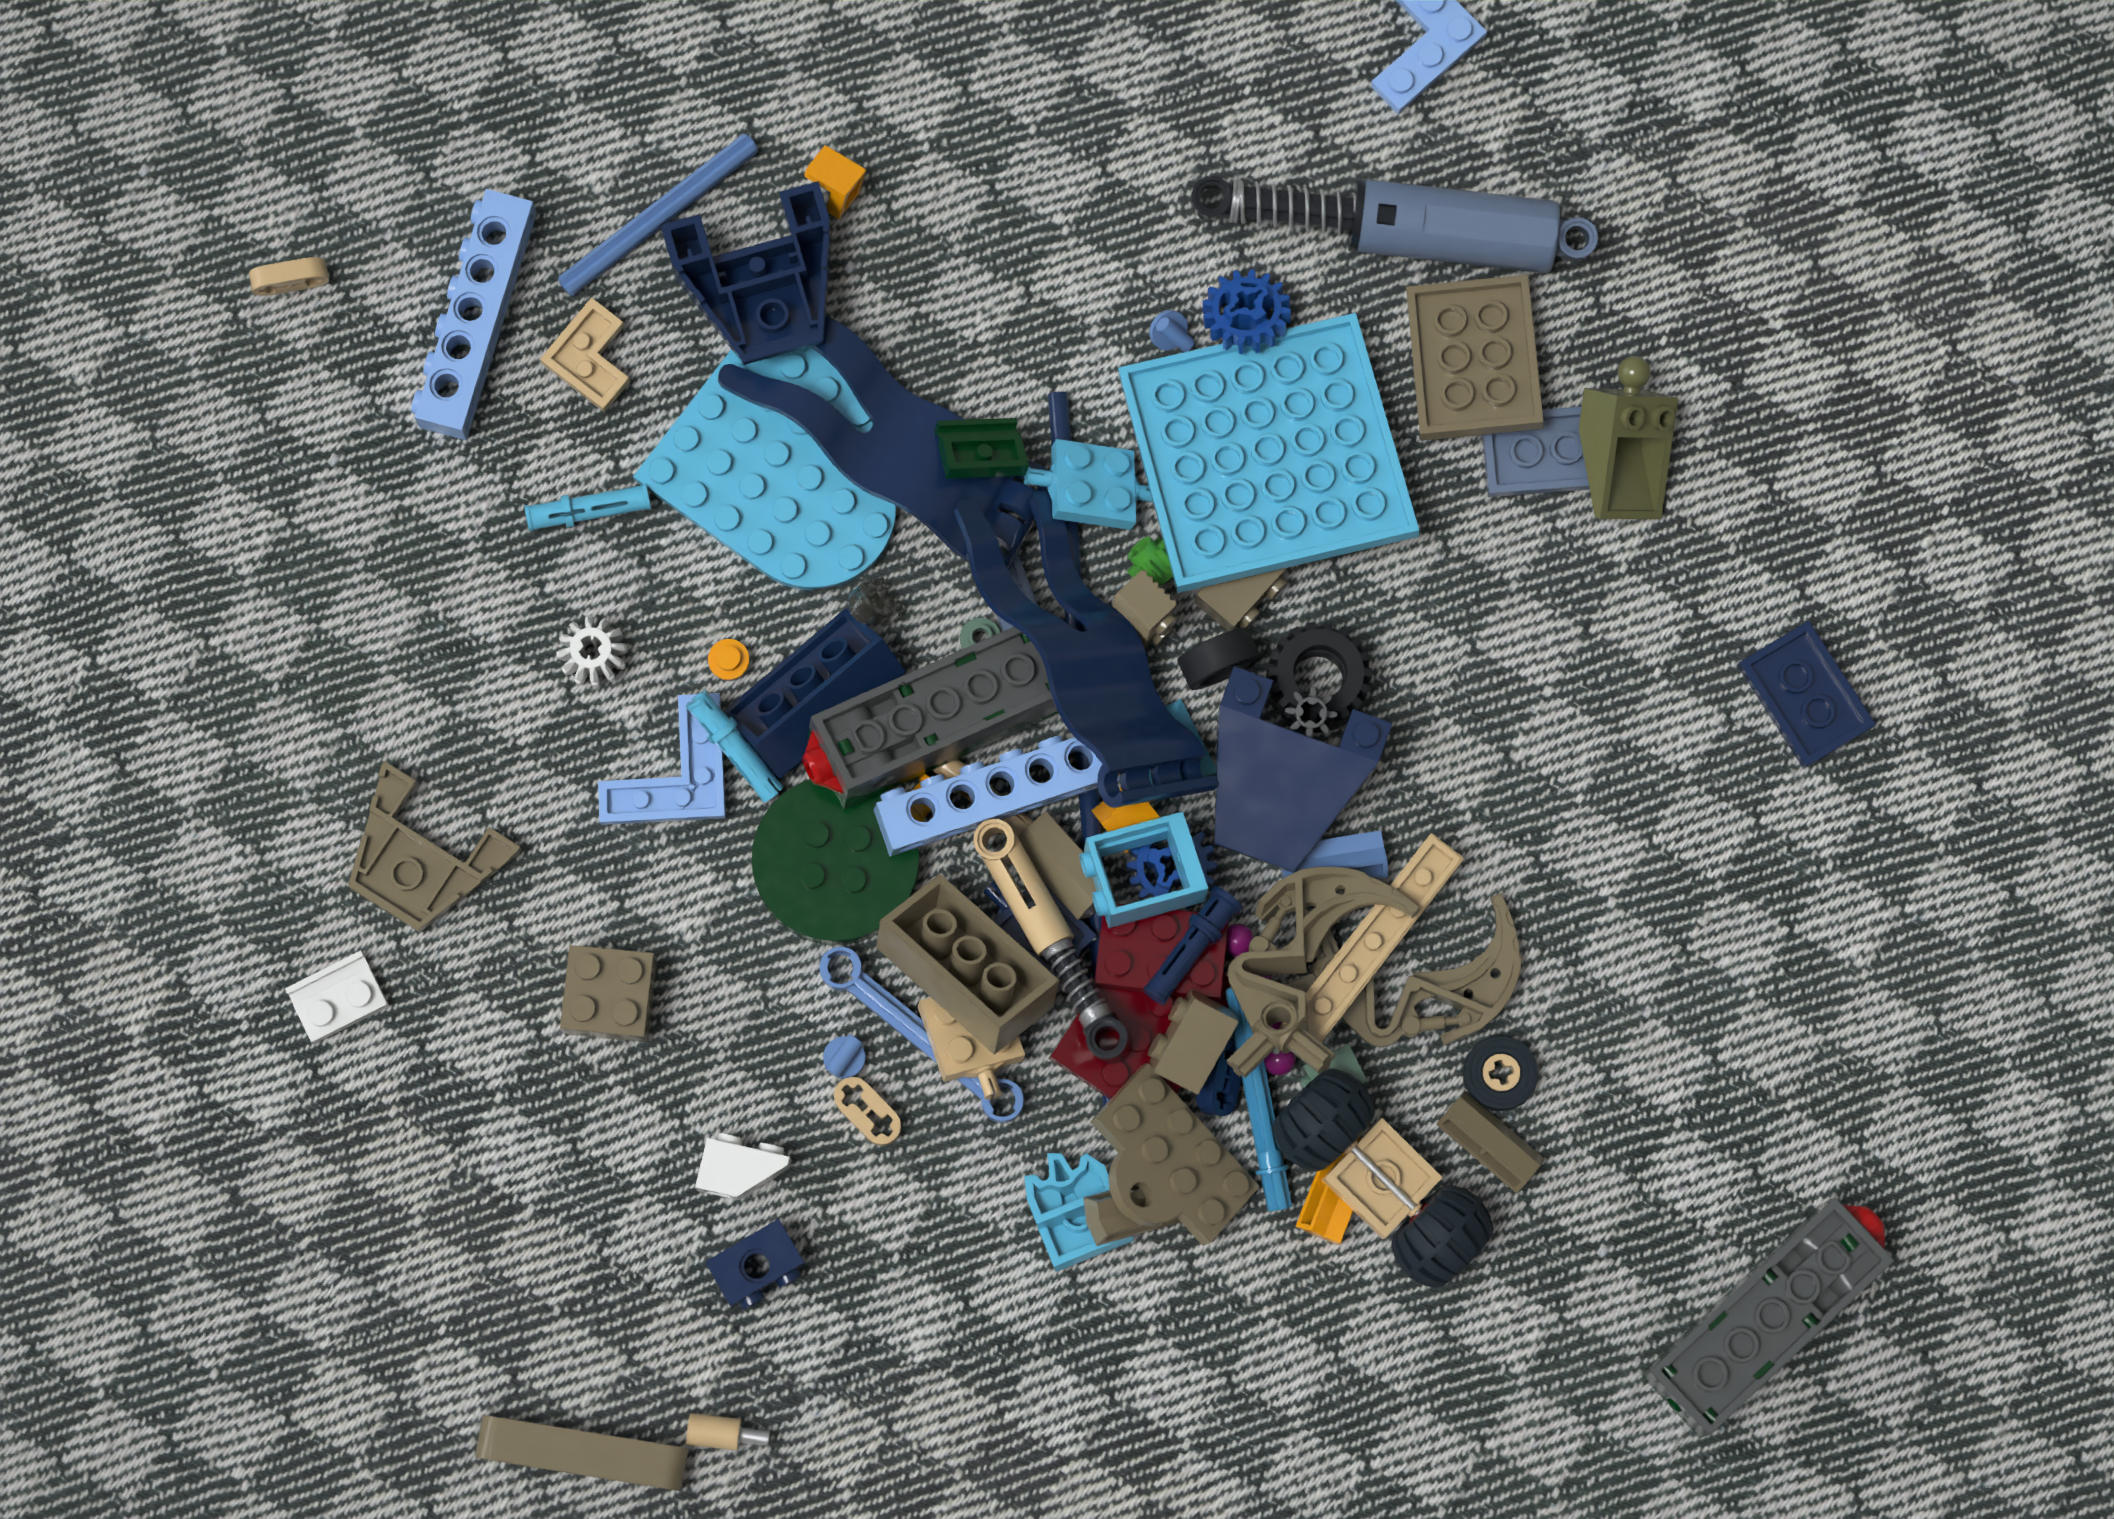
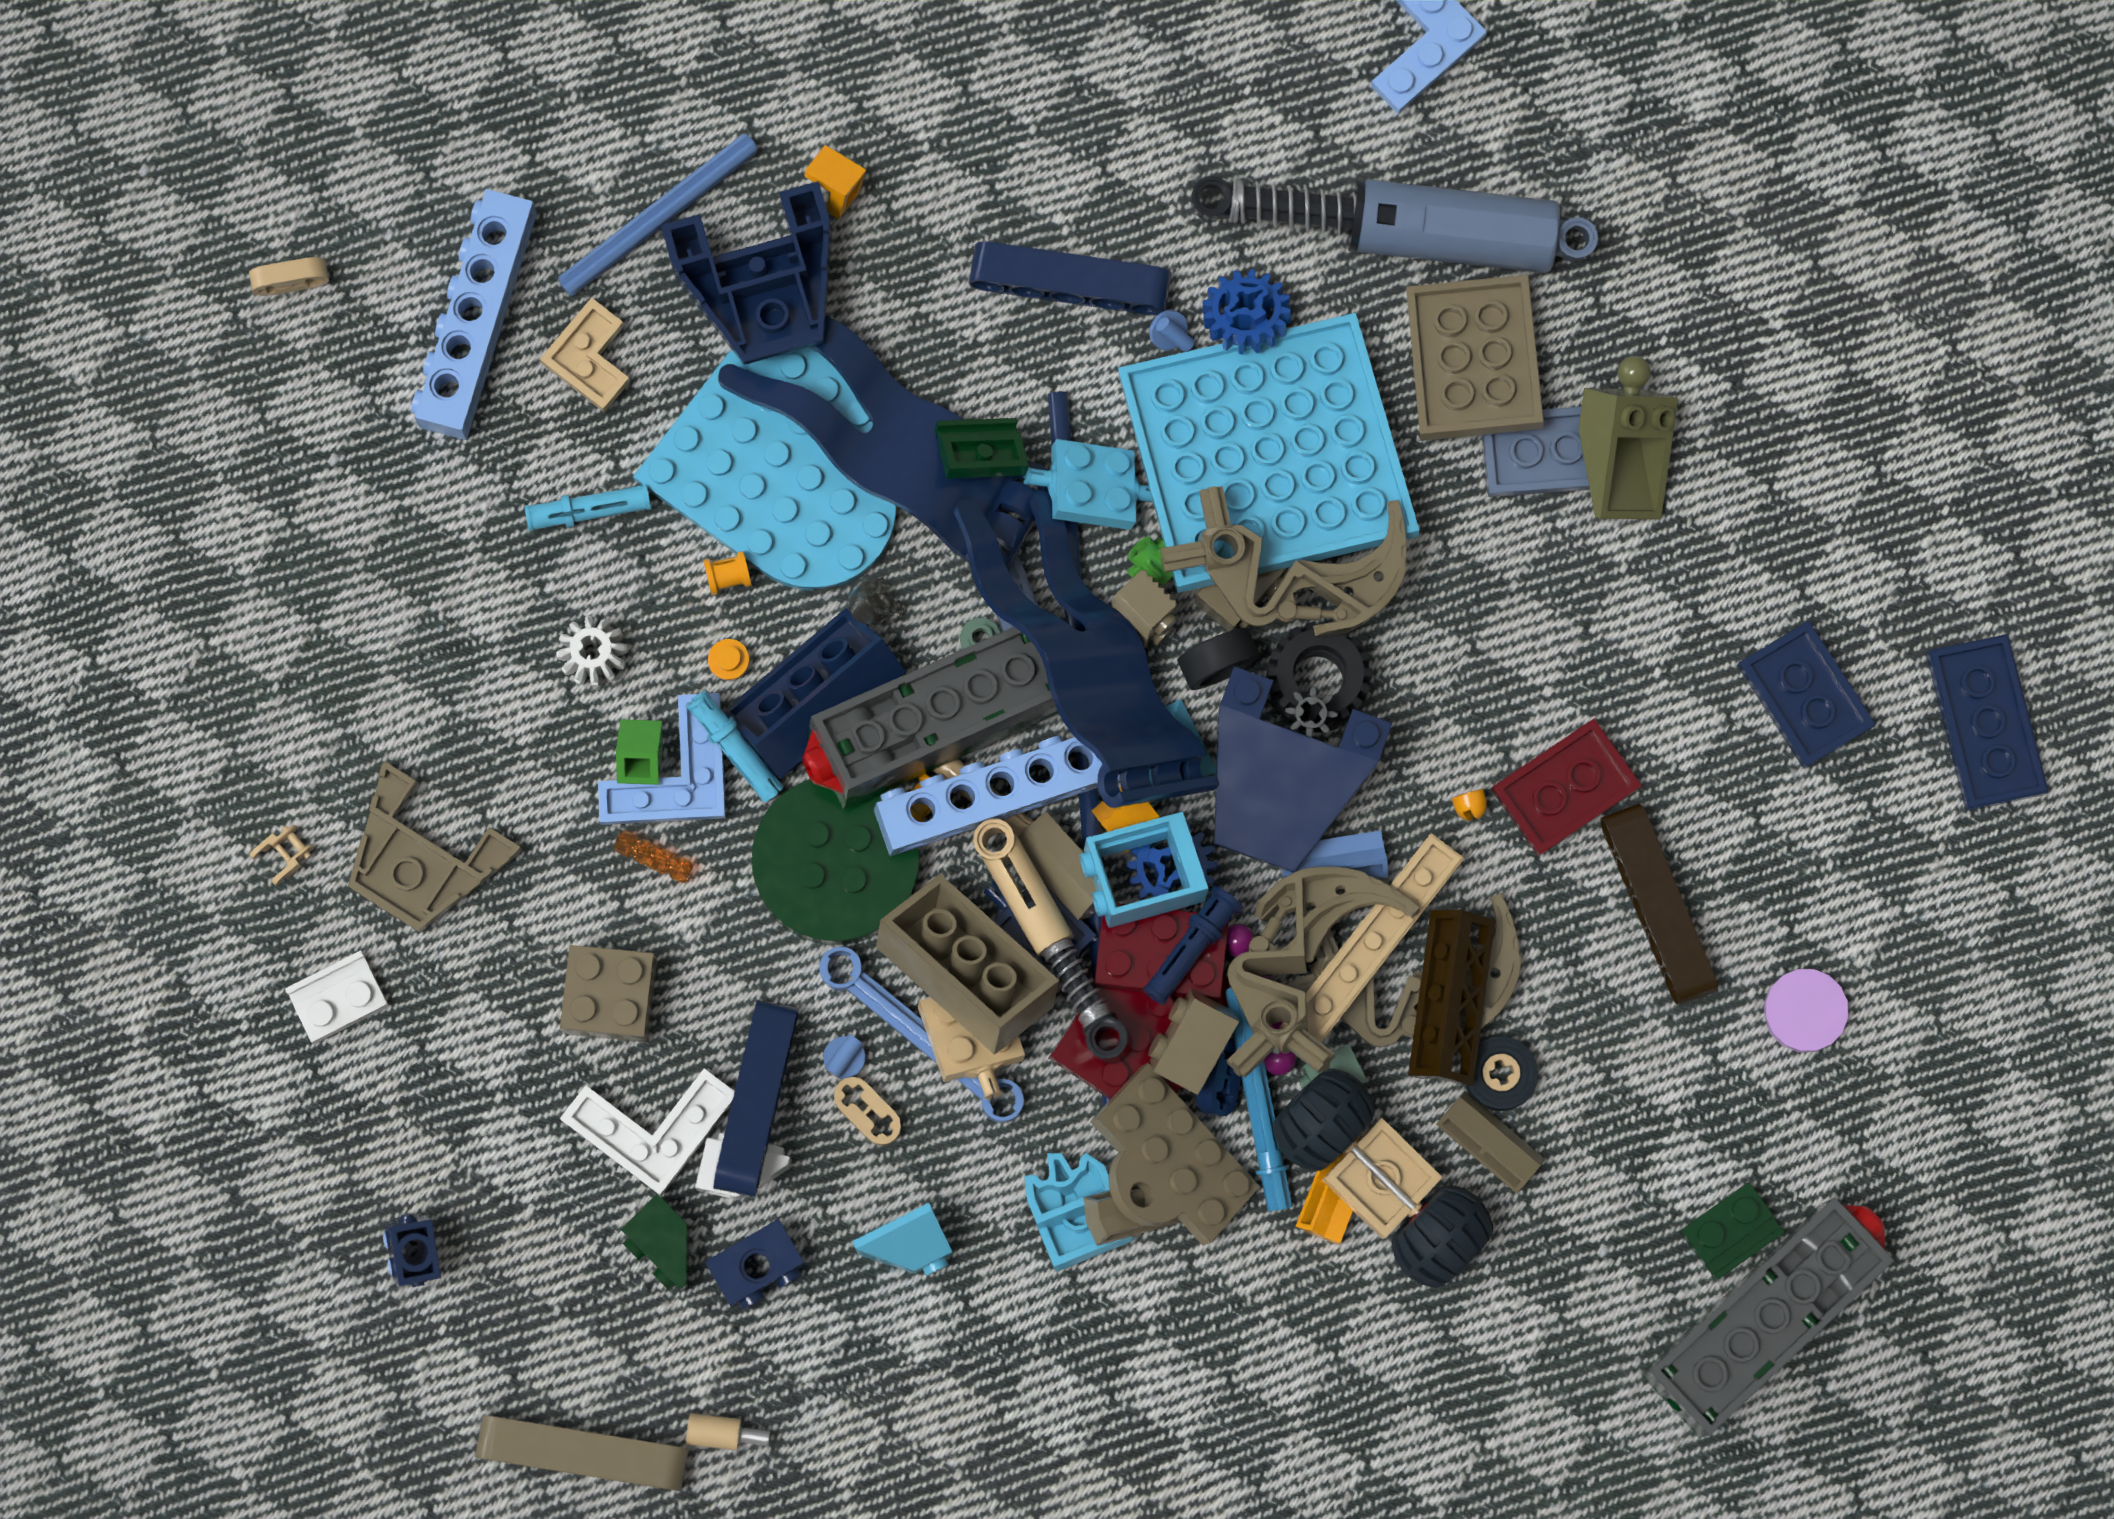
none -> tan piece [249,825,314,886]
none -> dark blue head [383,1213,441,1287]
none -> white plate [560,1069,735,1196]
none -> clear orange axle [614,830,694,883]
none -> bright green brick [616,719,663,785]
none -> dark green slope [621,1194,690,1292]
none -> light orange bush [703,551,752,596]
none -> dark blue beam [713,1000,799,1197]
none -> medium azure slope [852,1203,953,1276]
none -> dark blue beam [968,241,1172,316]
none -> dark tan piece [1160,486,1407,638]
none -> dark brown fence [1408,910,1495,1086]
none -> light orange hinge [1451,788,1487,821]
none -> dark red plate [1491,719,1642,857]
none -> dark brown beam [1600,803,1718,1007]
none -> dark green plate [1679,1182,1785,1281]
none -> lavender tile [1764,969,1848,1052]
none -> dark blue tile [1925,634,2049,812]

